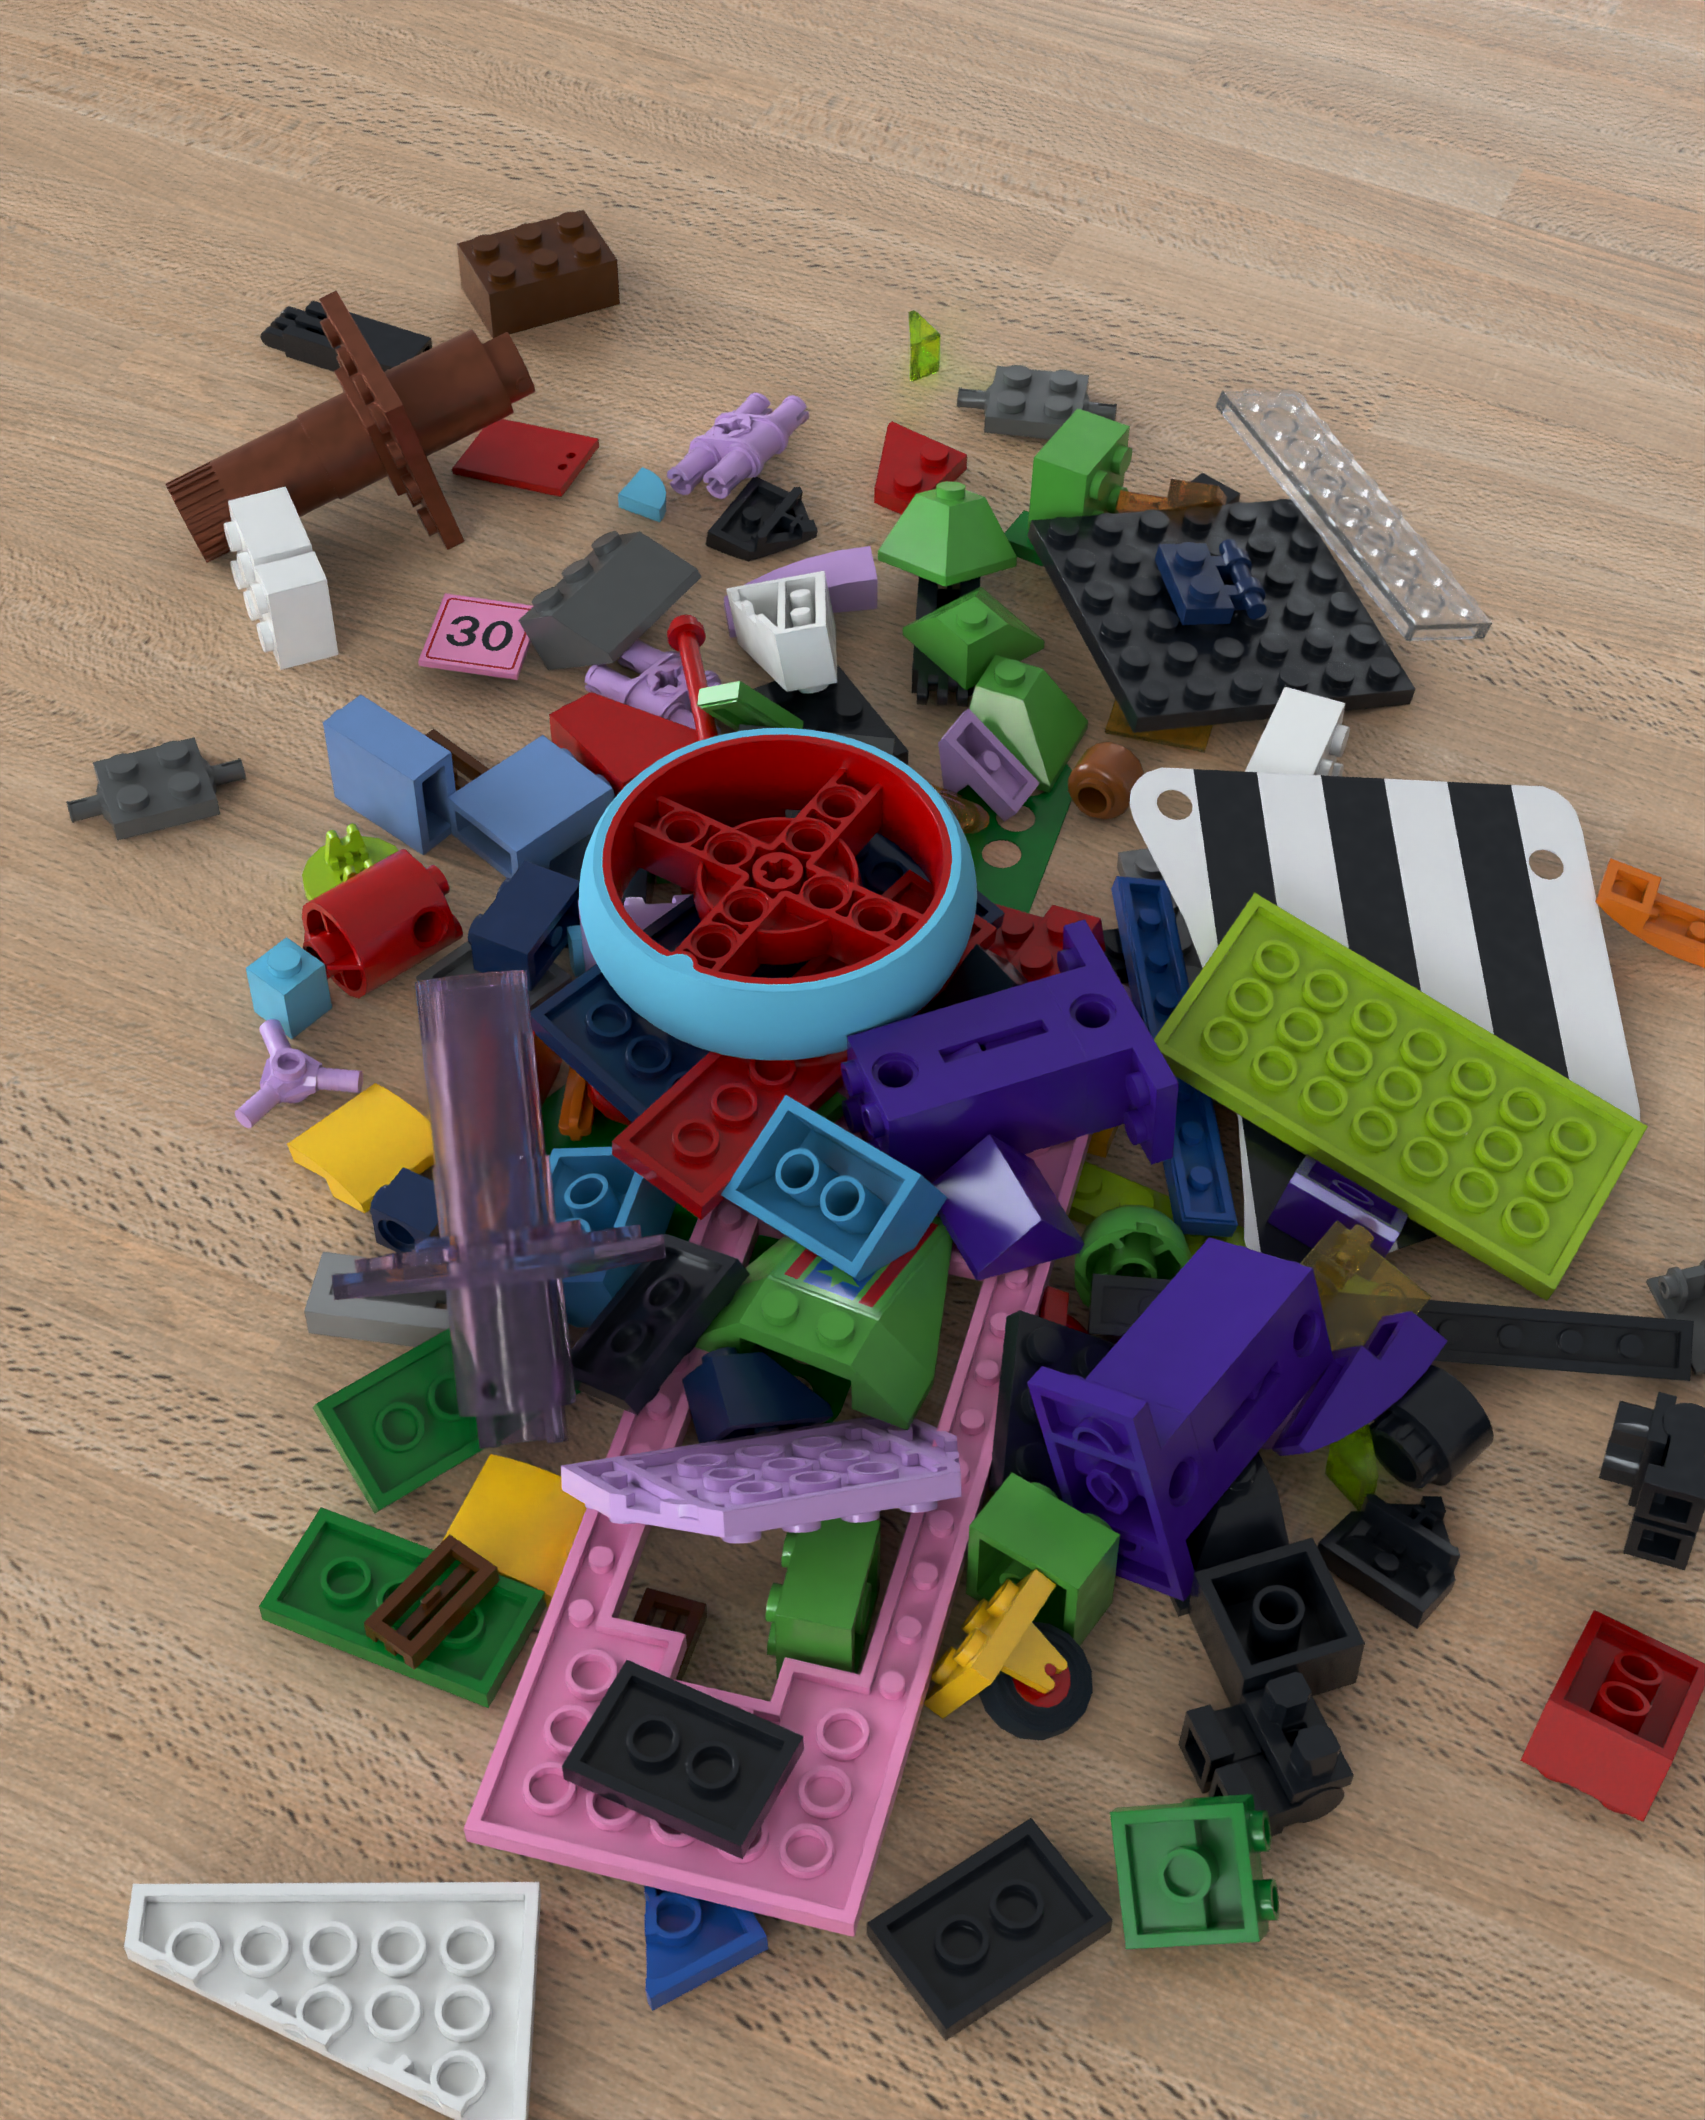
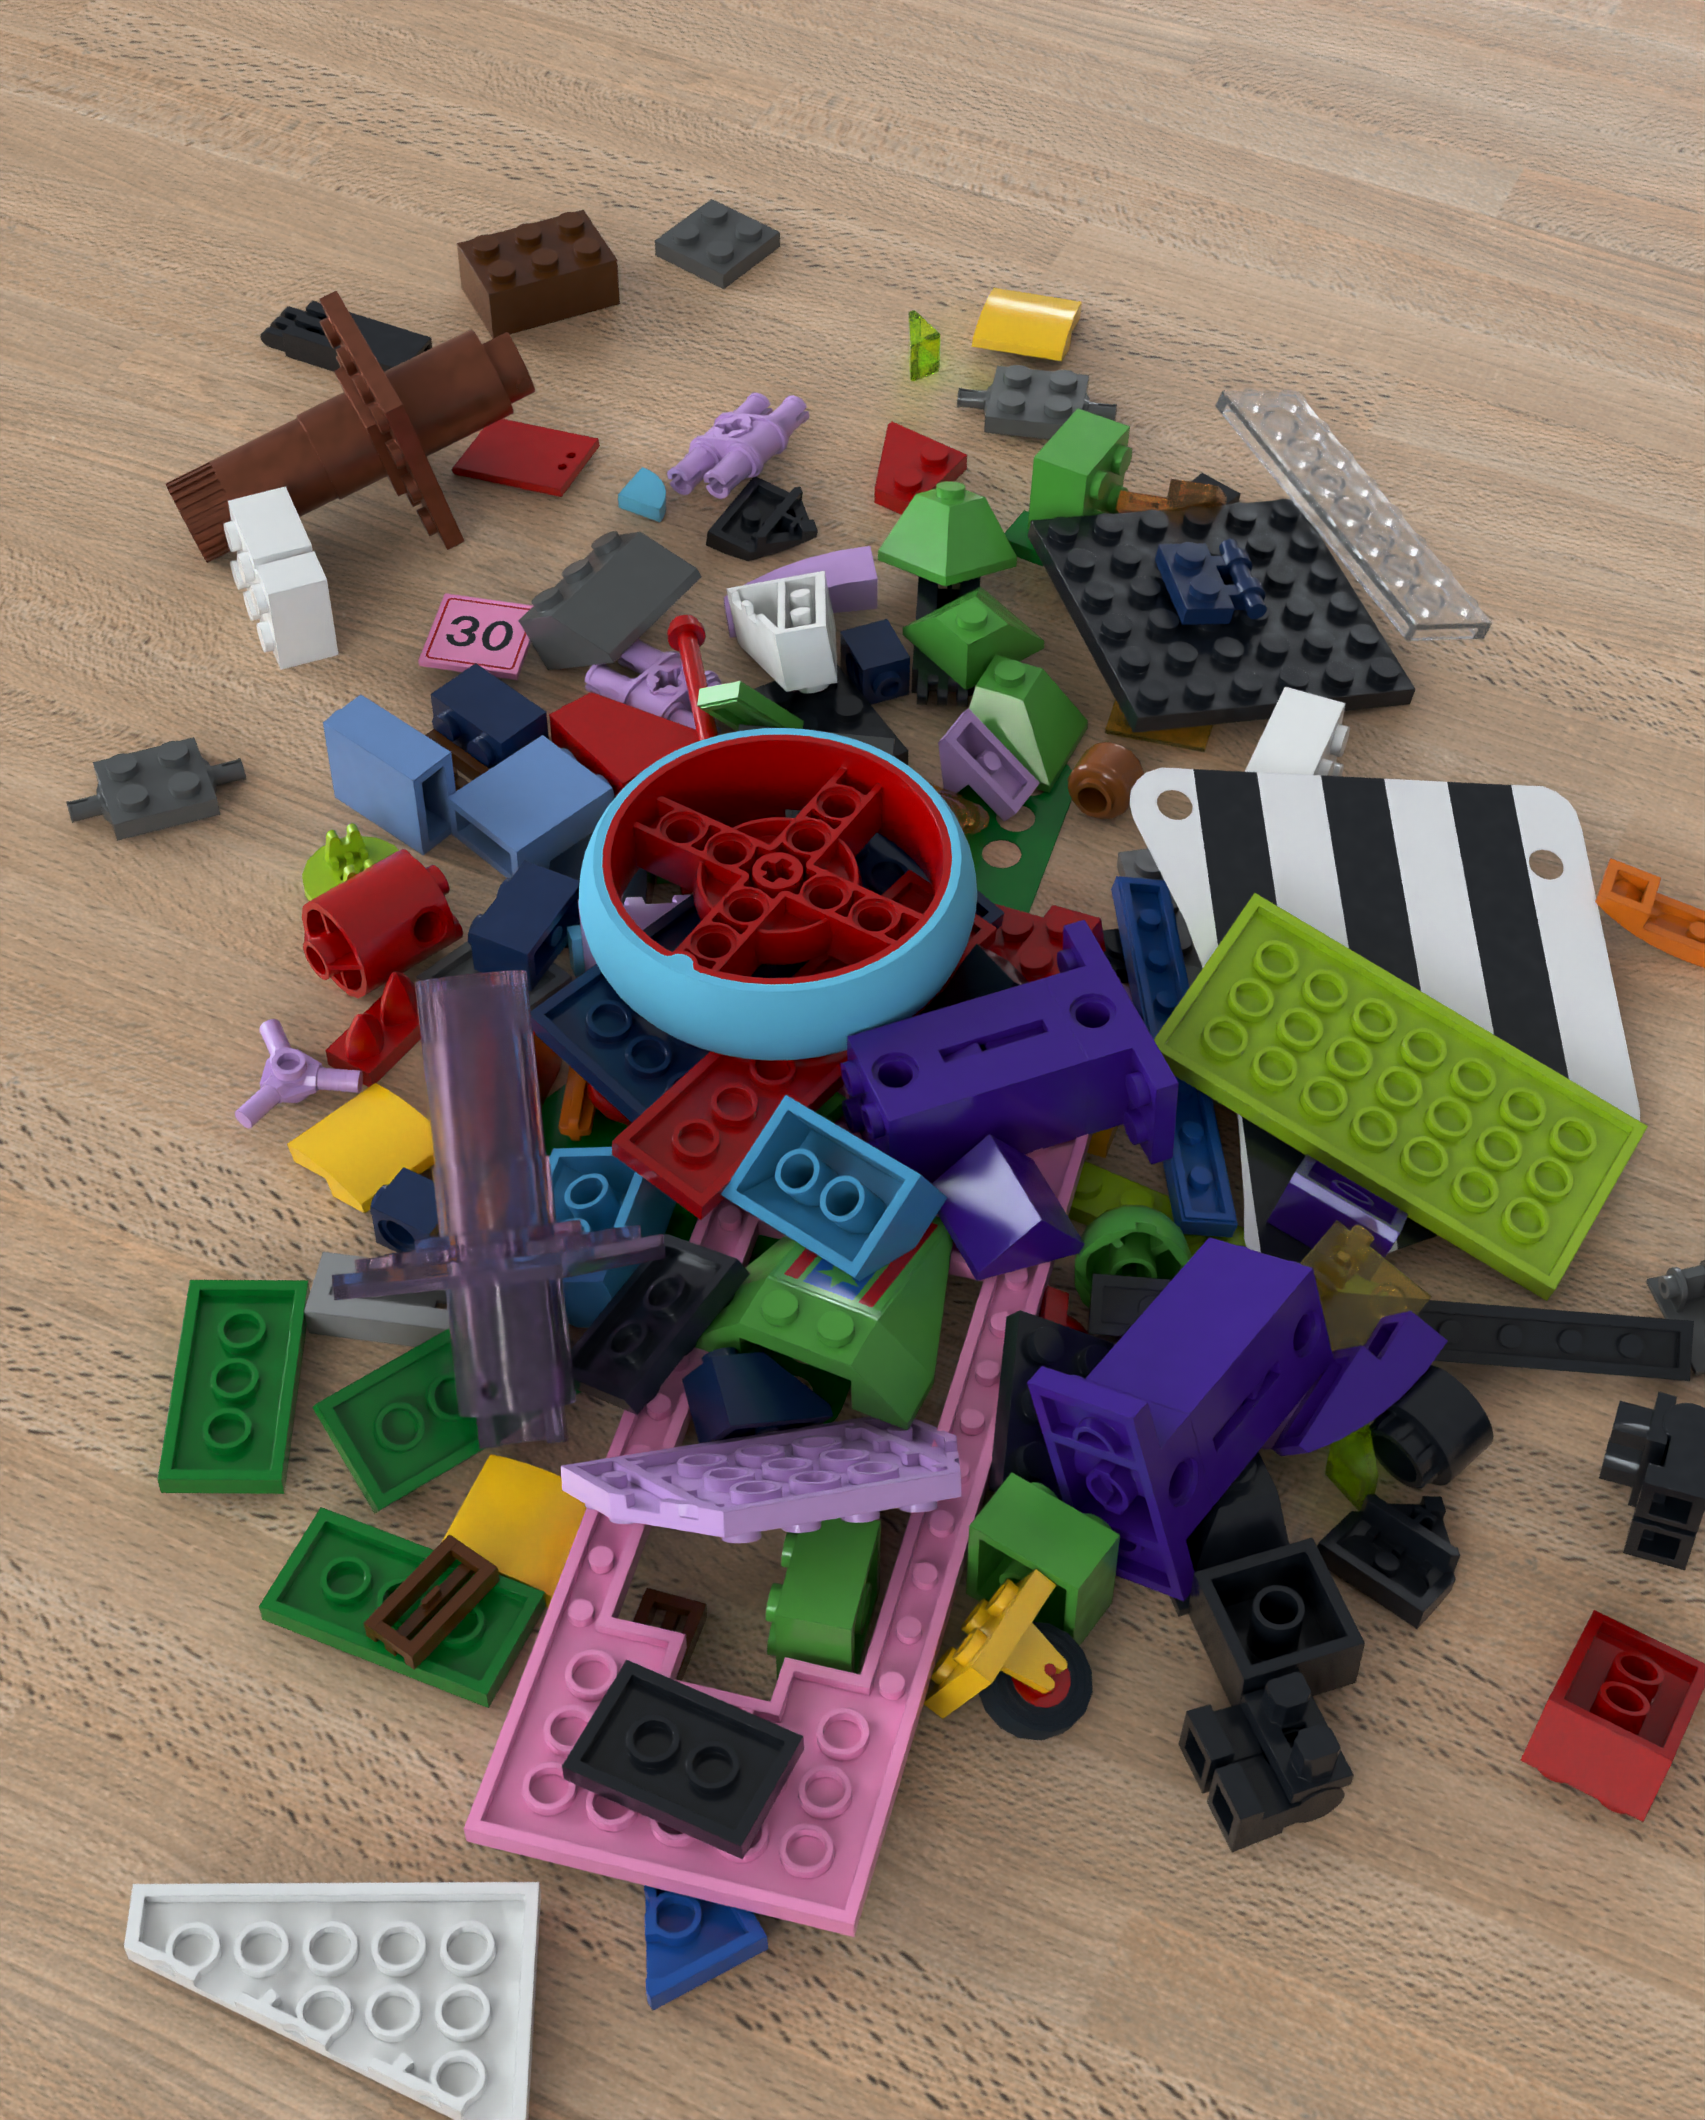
medium azure brick [246,937,332,1039] -> none
black plate [867,1818,1112,2041] -> none
green plate [1110,1794,1280,1949] -> none
none -> green plate [157,1280,310,1494]
none -> red tile [325,972,441,1087]
none -> dark blue brick [430,663,549,769]
none -> dark grey plate [655,199,780,289]
none -> dark blue brick [840,619,910,705]
none -> yellow slope [972,288,1082,361]

